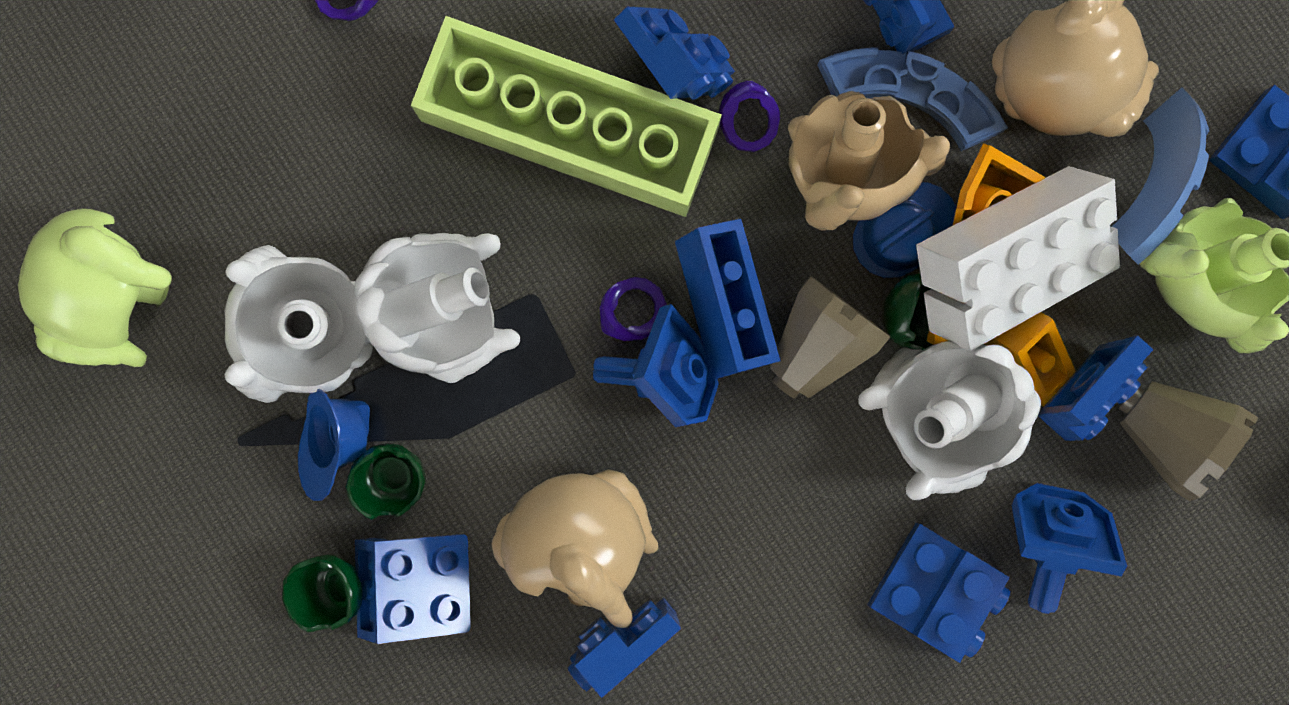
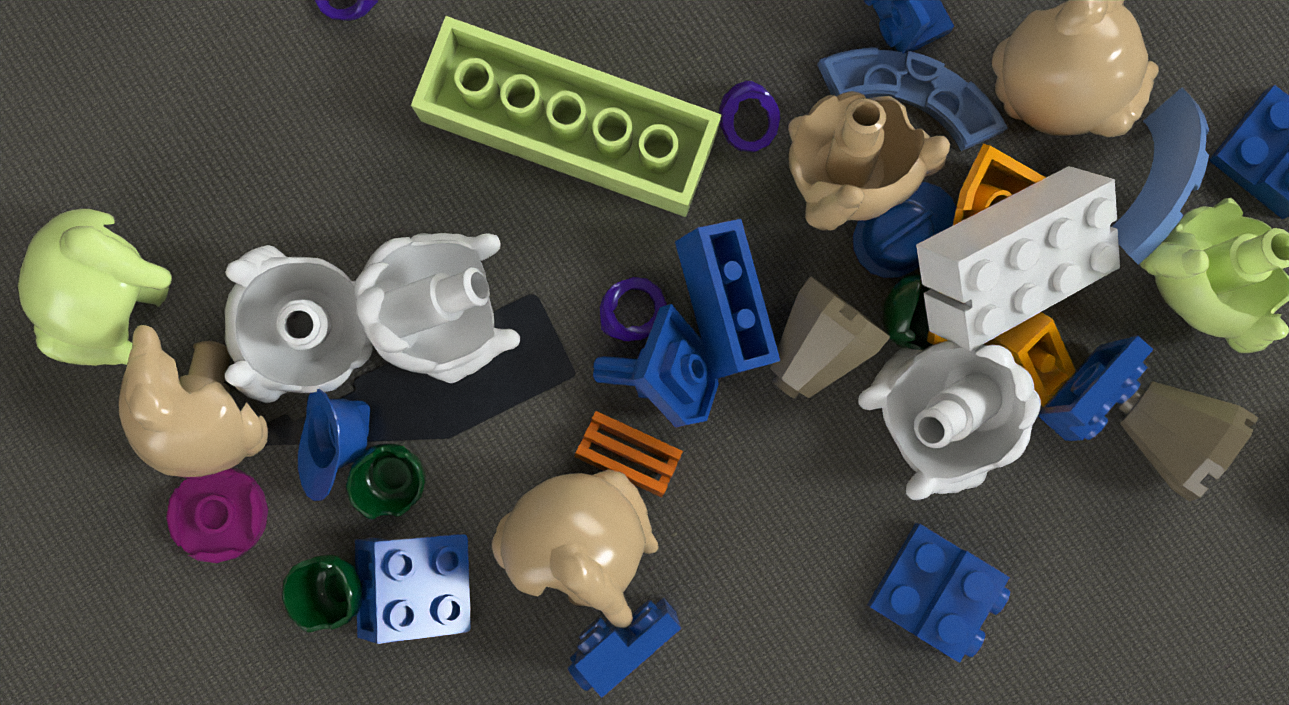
blue plate [614,6,735,100] -> none
blue piece [1011,483,1127,614] -> none
none -> tan piece [119,325,268,477]
none -> magenta tile [166,468,268,563]
none -> orange tile [574,411,683,498]

